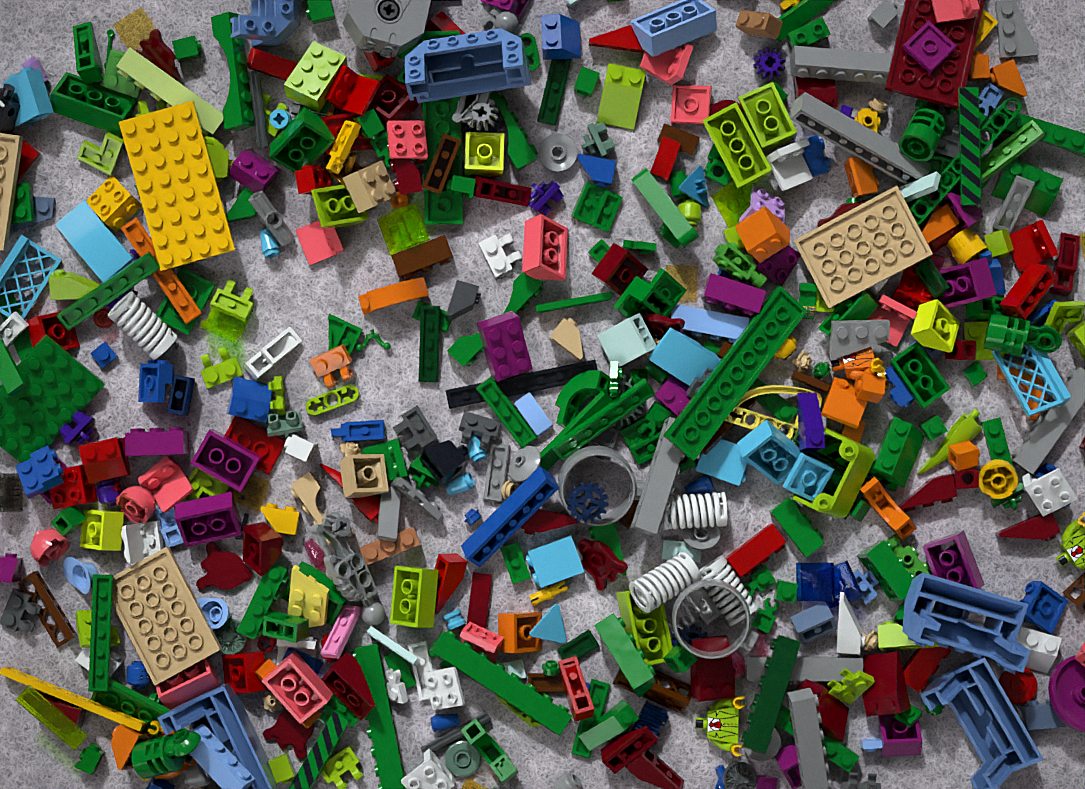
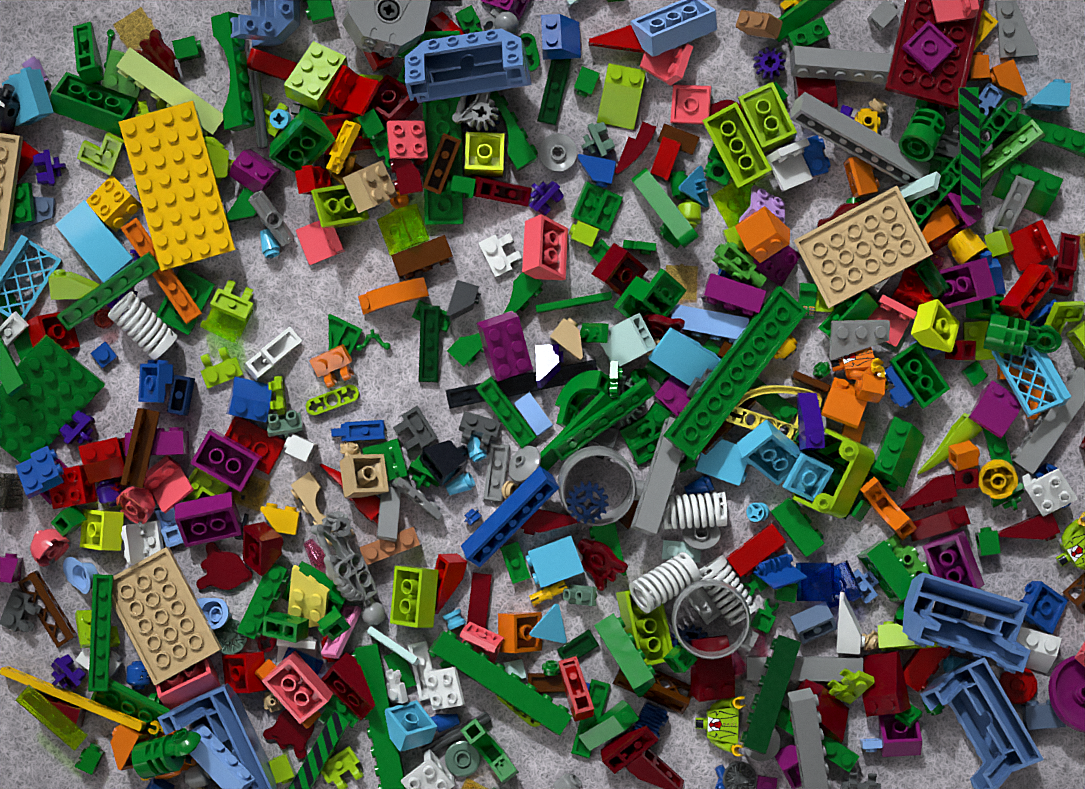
tan plant [792,350,812,374] -> none
green brick [918,415,948,441] -> none
none -> dark purple hips [33,149,66,187]
none -> dark purple hips [50,654,86,691]
none -> reddish brown fence [120,408,161,488]
none -> green brick [318,605,351,641]
none -> medium azure slope [385,700,437,752]
none -> green plate [455,5,483,33]
none -> slope [536,344,564,388]
none -> sand green hips [563,584,598,606]
none -> lime brick [569,221,599,248]
none -> green plate [580,323,609,343]
none -> dark red slope [614,121,657,176]
none -> medium azure wheel [746,503,770,522]
none -> blue hinge [754,553,807,589]
none -> dark red slope [910,505,971,542]
none -> medium azure cone [943,655,969,672]
none -> magenta slope [968,380,1022,439]
none -> green brick [975,527,1001,556]
none -> medium azure slope [1023,79,1071,112]

